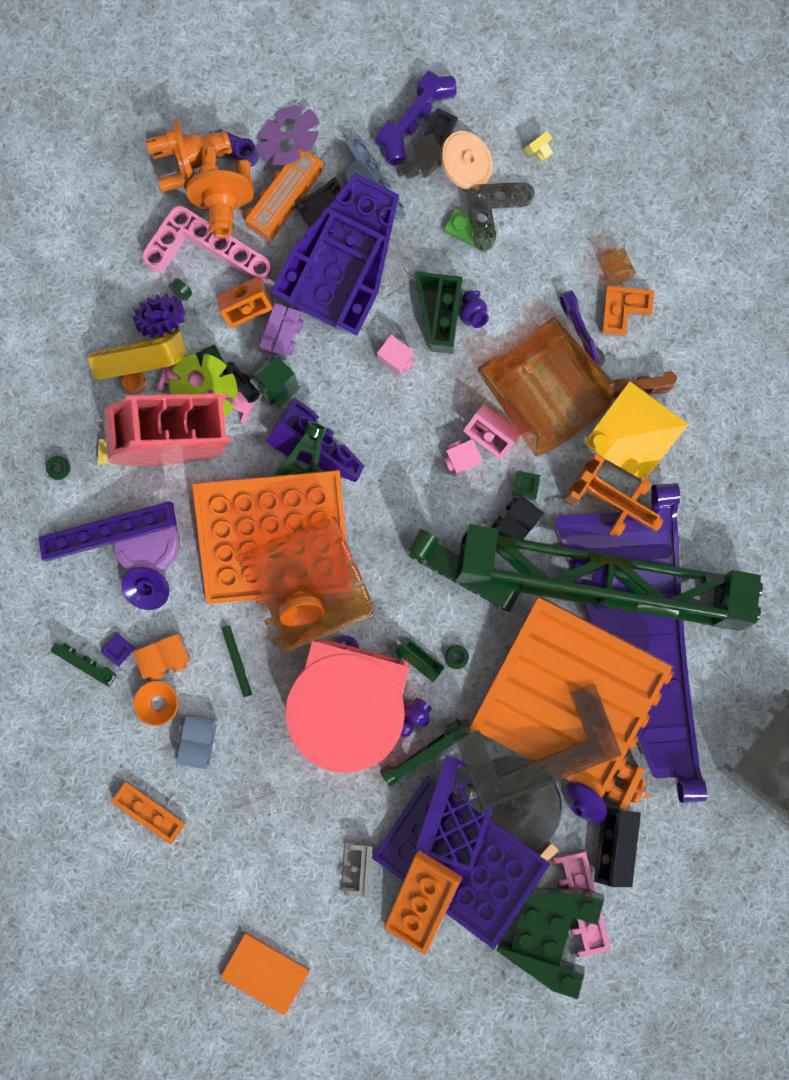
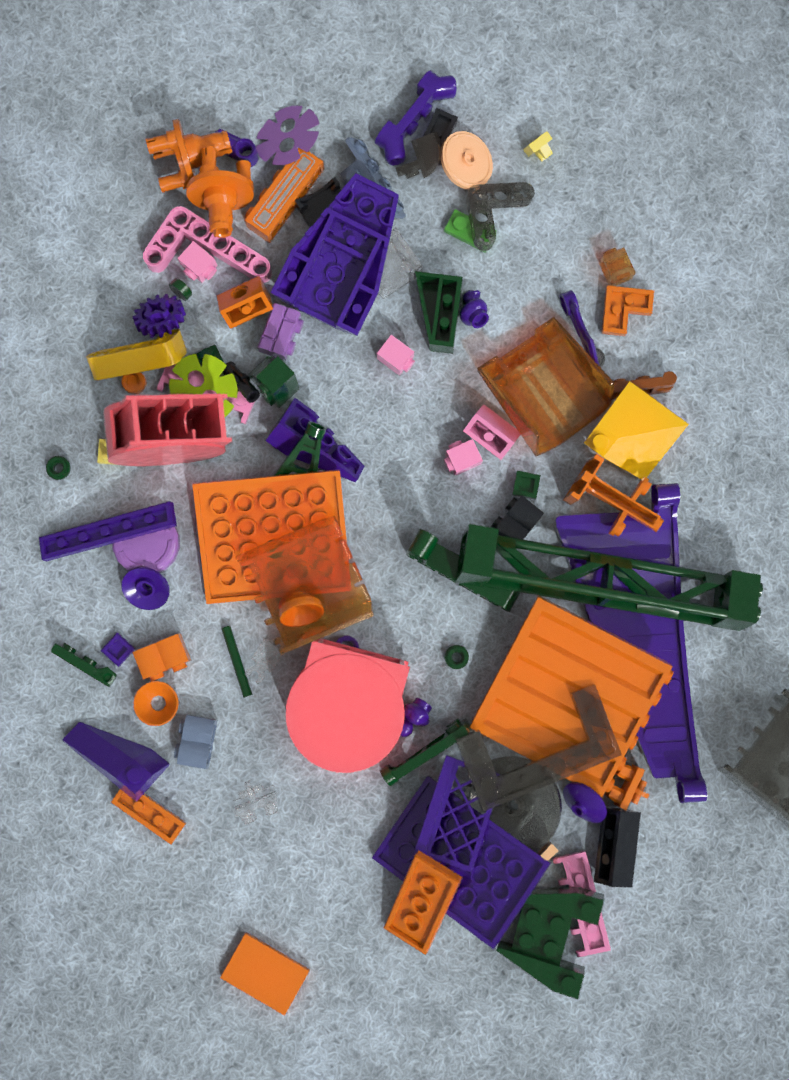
light grey hinge [342,842,372,897] -> none
dark green tile [395,637,444,682] -> none
none -> dark purple wedge [62,722,170,802]
none -> bright pink brick [178,241,217,283]

